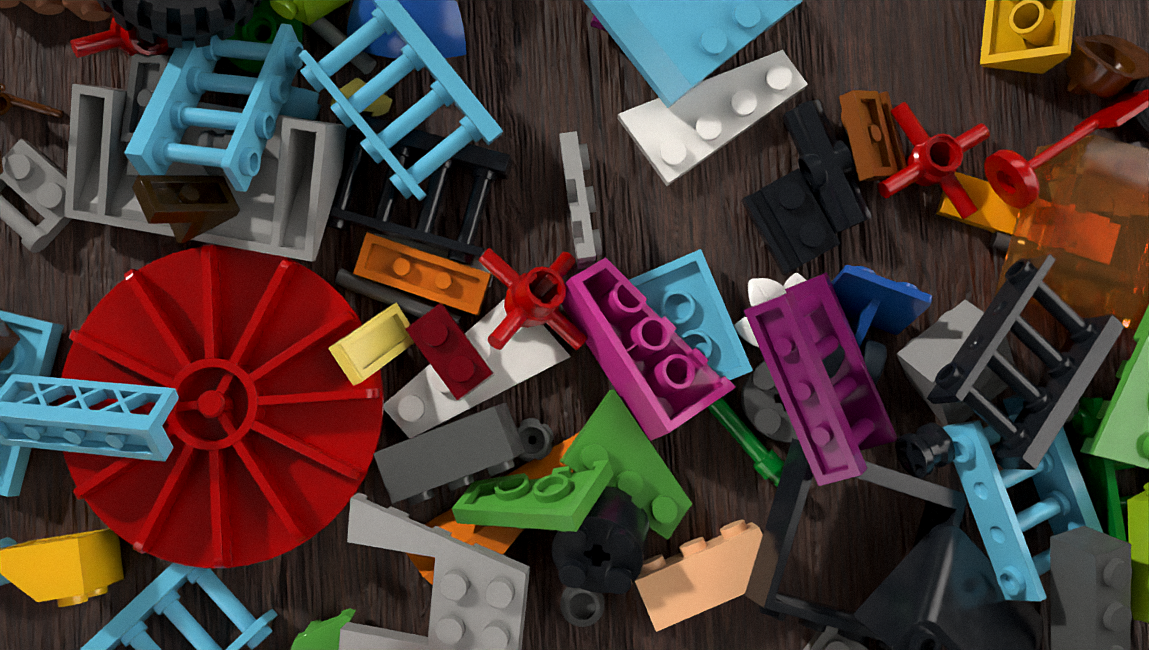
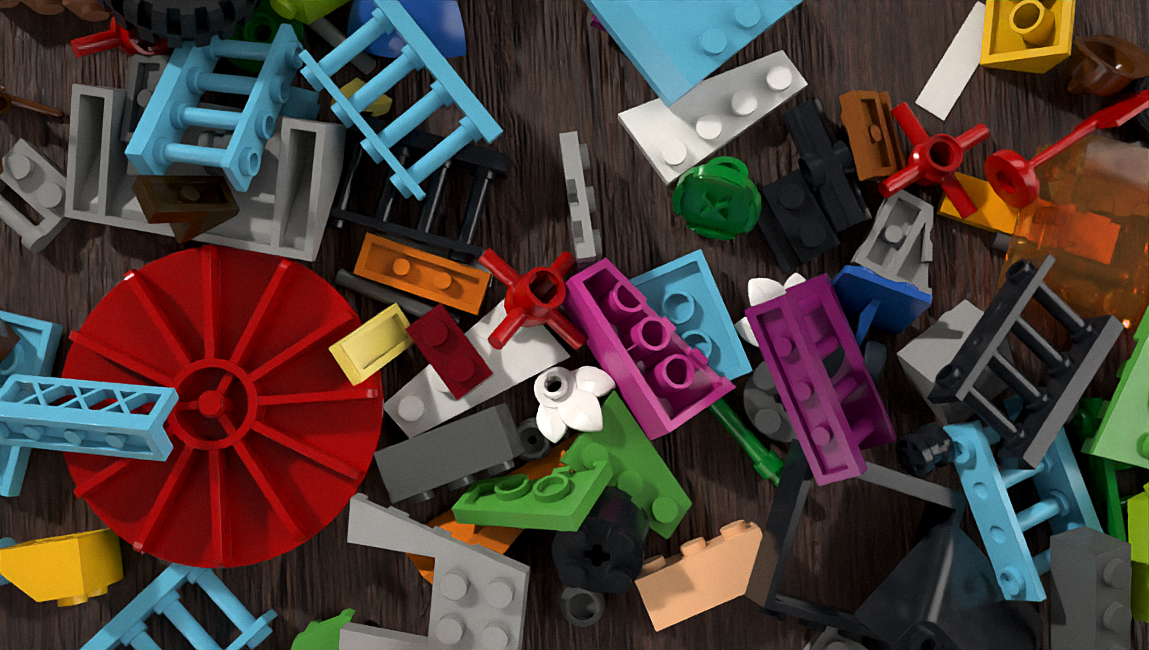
none -> white plate [534,366,616,443]
none -> green tile [672,156,762,240]
none -> light grey wing [850,190,934,295]
none -> white sticker [915,1,986,120]

